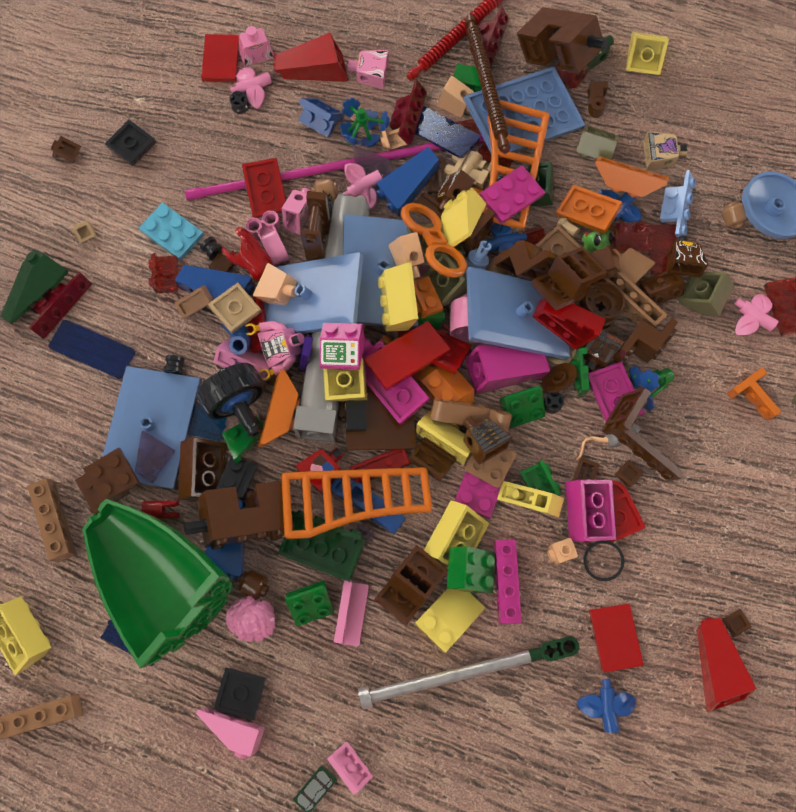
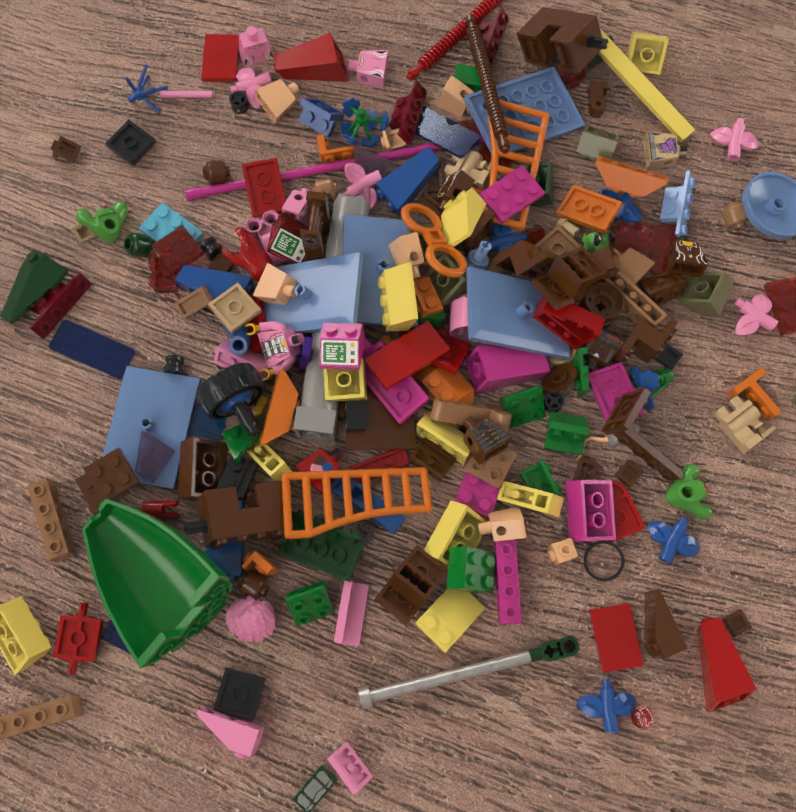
none -> red plate [53,602,104,675]
none -> bright green head [76,201,128,244]
none -> dark green head [124,232,153,258]
none -> blue plant [125,64,168,114]
none -> clear red plate [152,225,204,275]
none -> bright pink bar [160,91,213,98]
none -> reddish brown head [203,160,230,184]
none -> orange bracket [241,551,279,576]
none -> light yellow slope [246,439,292,481]
none -> yellow arm [249,396,268,416]
none -> light nougat torso [255,79,299,123]
none -> slope [267,212,309,264]
none -> orange bracket [317,134,356,163]
none -> light nougat torso [478,506,527,541]
none -> green bracket [544,411,590,455]
none -> light yellow tile [598,29,695,143]
none -> clear red tile [631,706,653,729]
none -> reddish brown slope [644,588,688,658]
none -> blue plant [647,517,700,565]
none -> black plate [656,344,683,370]
none -> bright green head [665,464,713,520]
none -> bright pink plant [710,118,760,161]
none -> tan hips [714,395,776,455]

